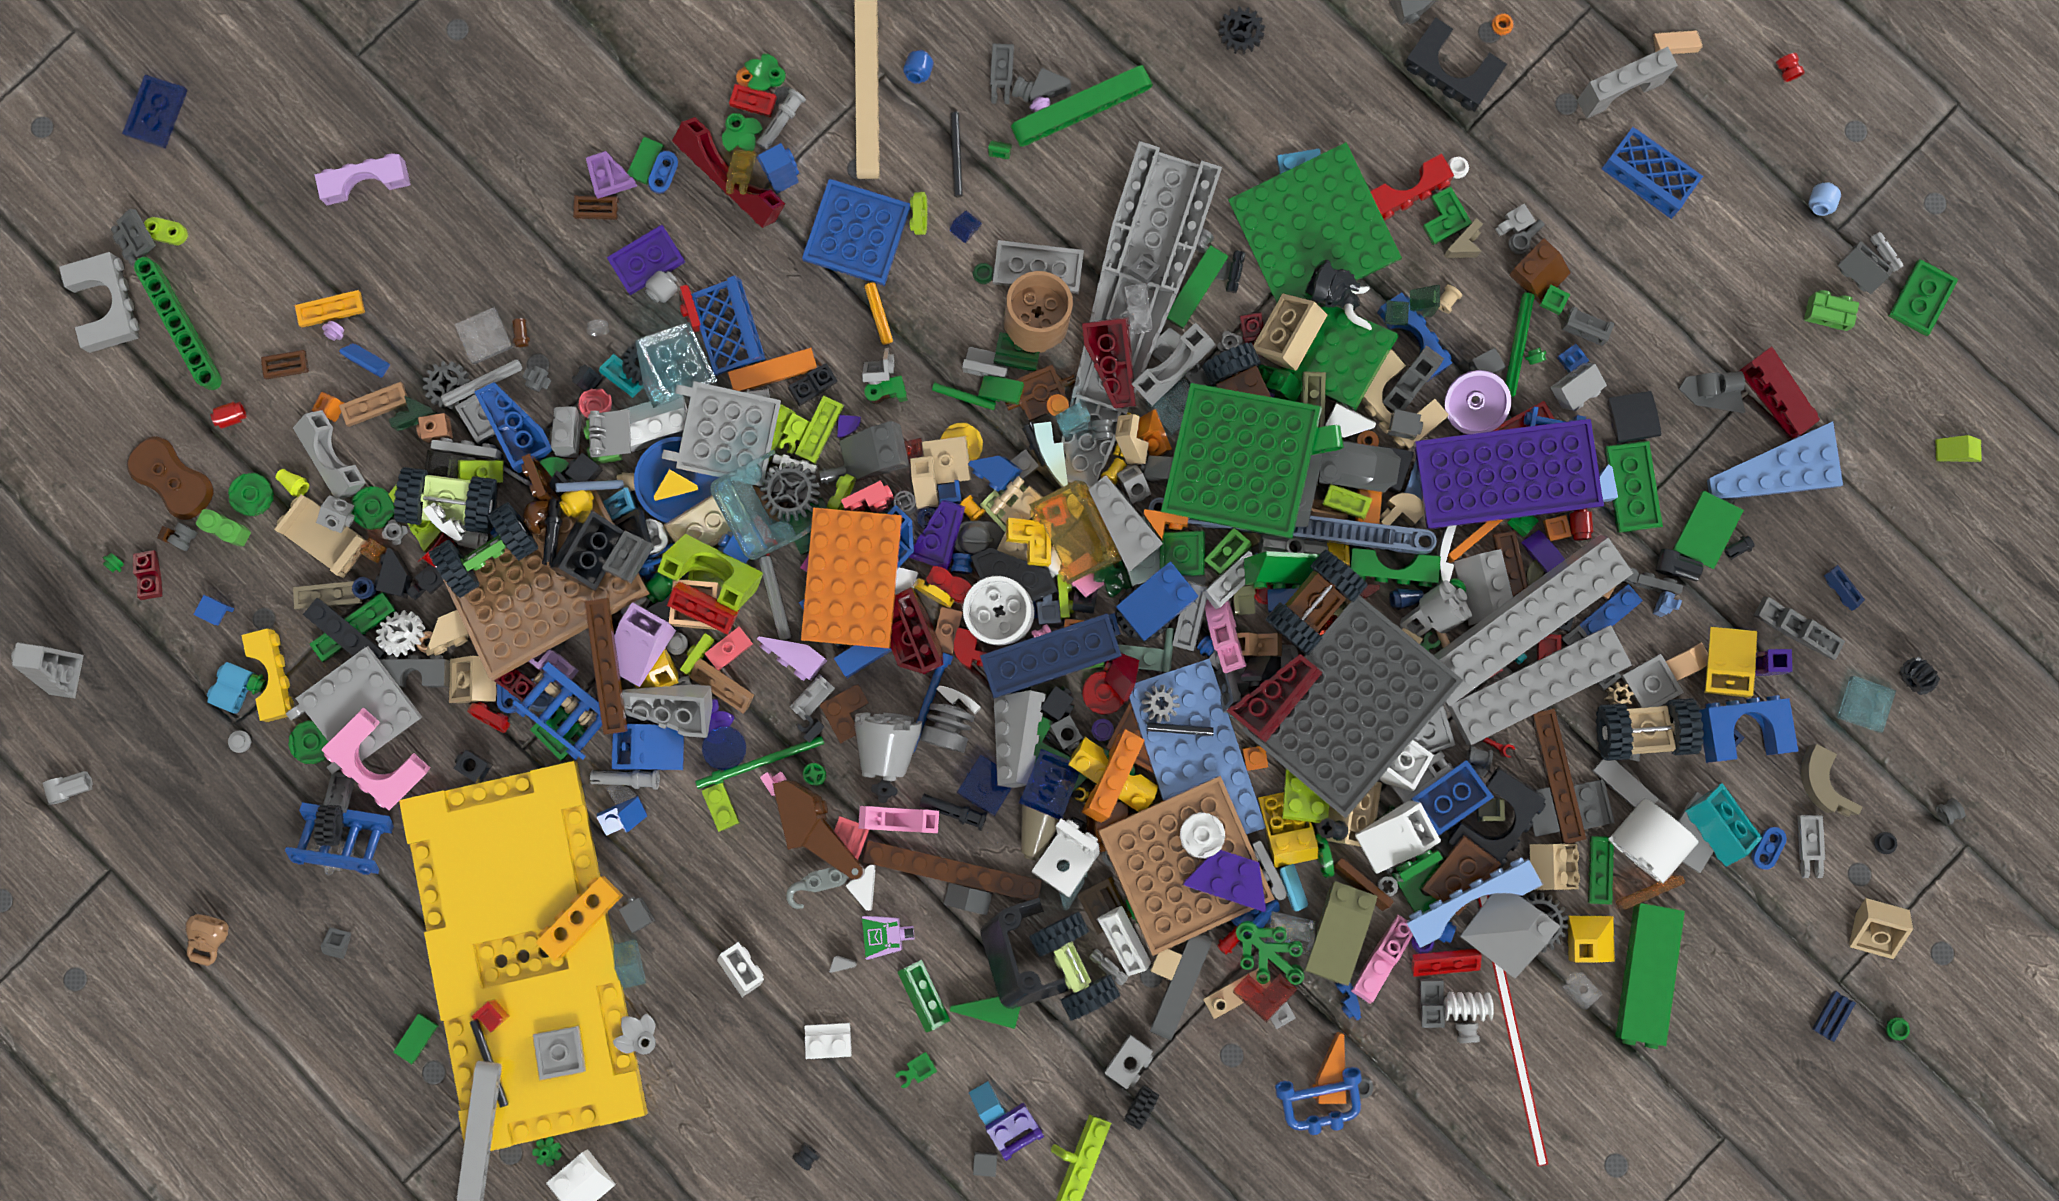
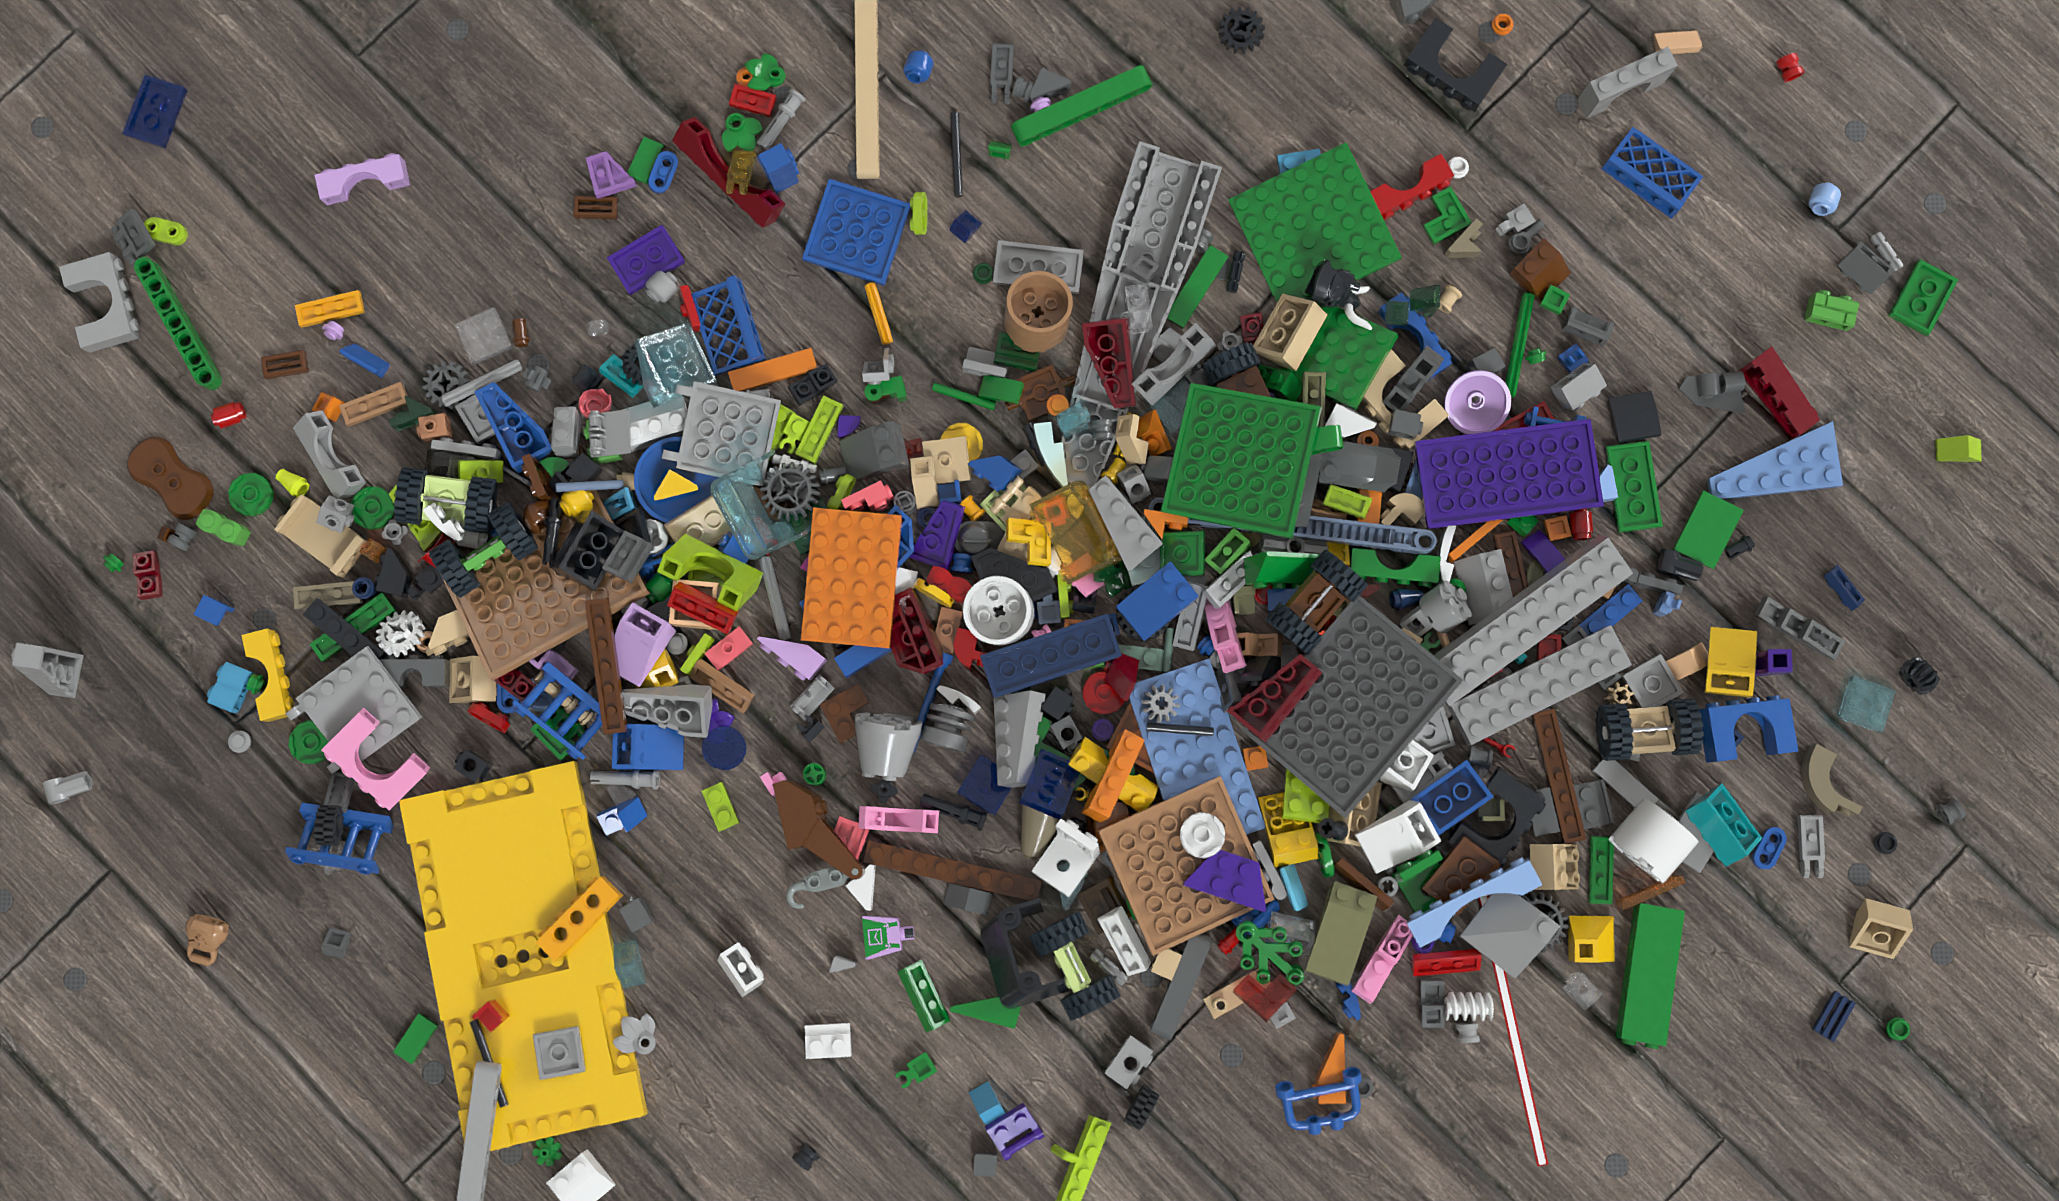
green bar [695,736,824,789] -> none

